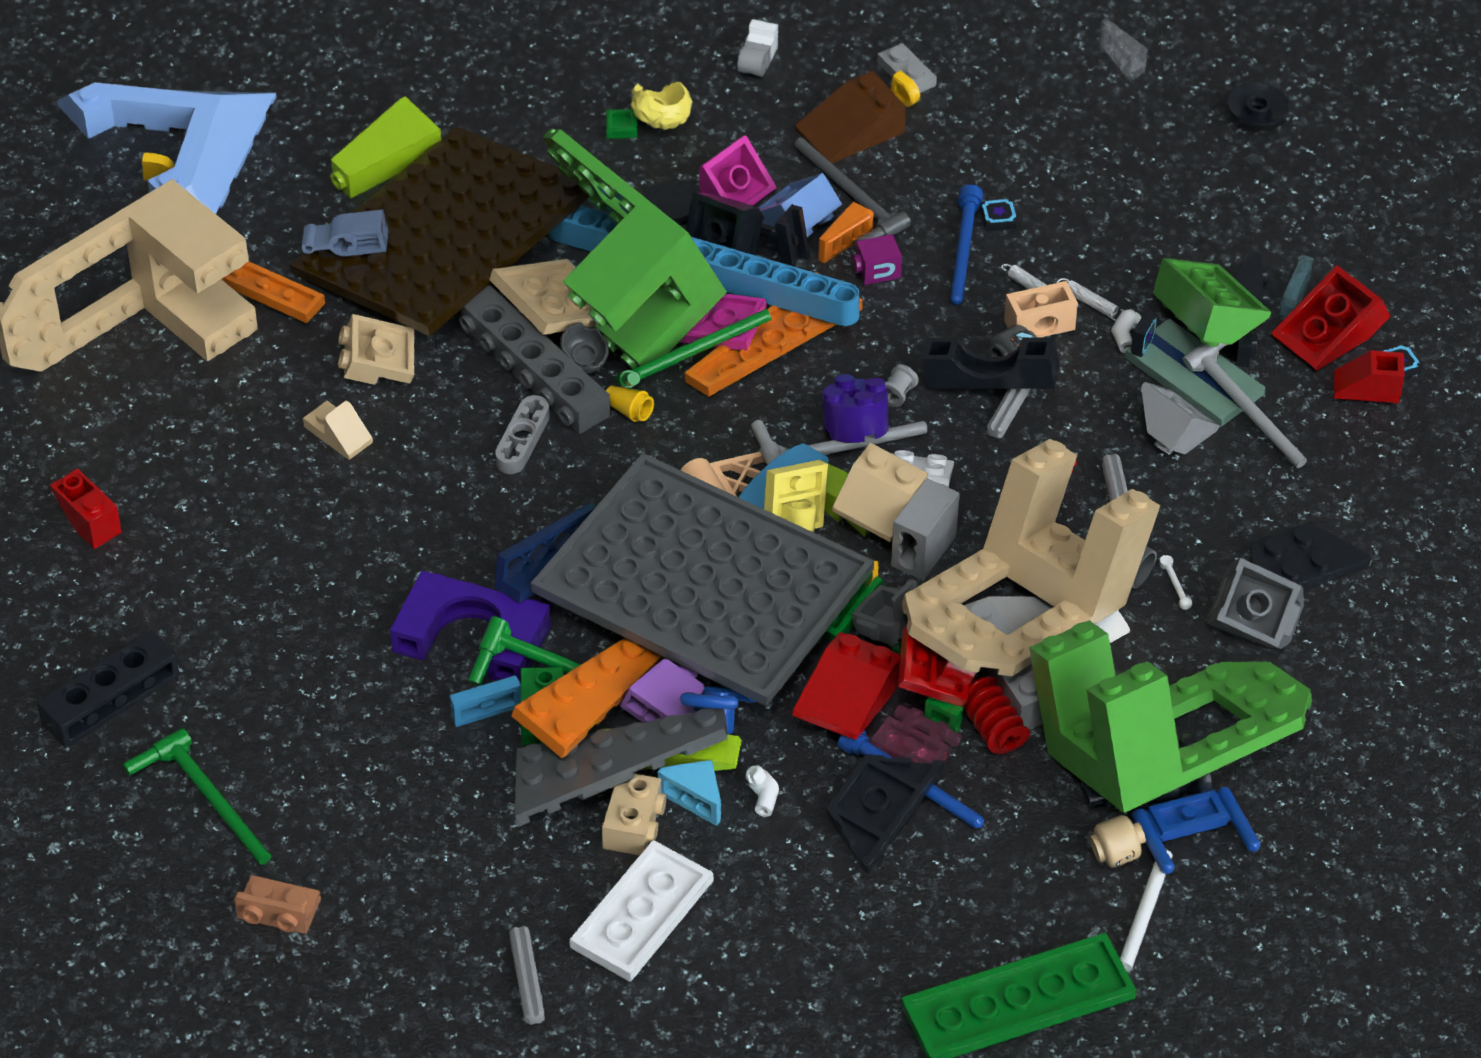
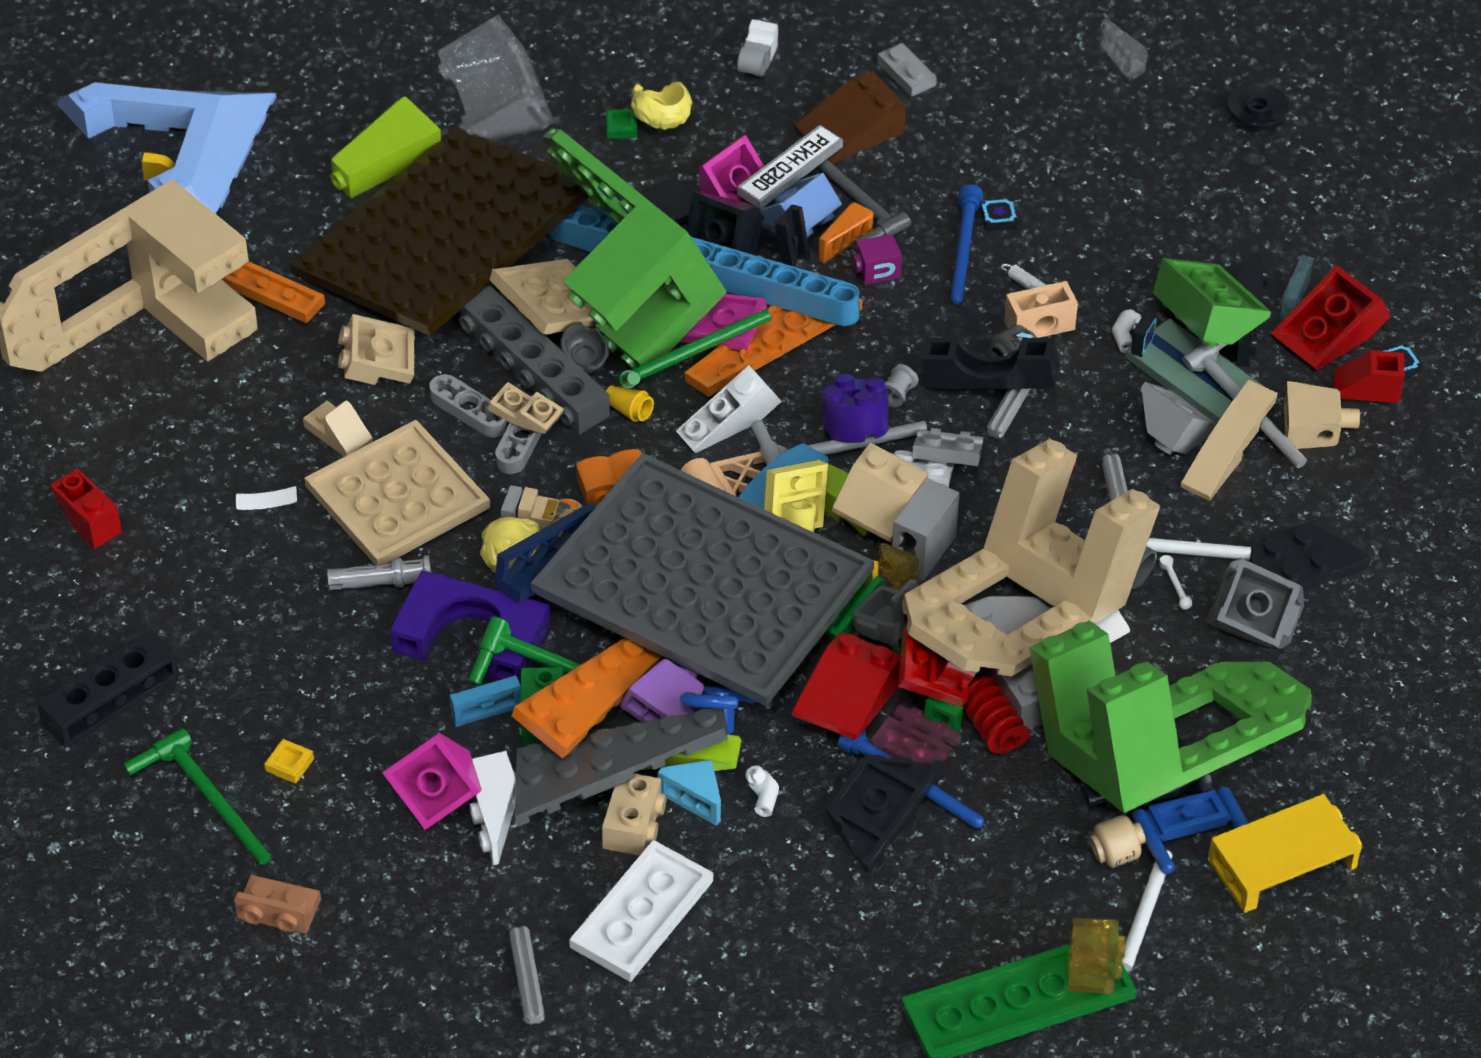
sand blue piece [302,210,389,256] -> none
yellow tile [891,70,920,107] -> none
white piece [1057,278,1124,321] -> none
none -> white sticker [236,486,297,510]
none -> yellow tile [264,739,314,784]
none -> tan plate [304,420,490,565]
none -> light grey pin [327,555,432,591]
none -> dark pink slope [382,733,482,830]
none -> light grey beam [430,374,508,438]
none -> clear windscreen [437,15,554,140]
none -> white slope [469,751,516,865]
none -> light yellow hair [480,517,540,573]
none -> tan slope [488,382,564,433]
none -> light grey tile [501,485,523,518]
none -> tan leg [518,487,583,537]
none -> orange brick [576,449,642,506]
none -> white slope [676,365,782,453]
none -> tile [737,125,843,209]
none -> clear yellow slope [878,543,919,589]
none -> light grey plate [912,428,983,466]
none -> clear yellow brick [1067,918,1125,994]
none -> white bar [1146,538,1251,560]
none -> tan slope [1181,380,1278,501]
none -> yellow panel [1208,794,1362,913]
none -> tan torso [1283,381,1360,449]

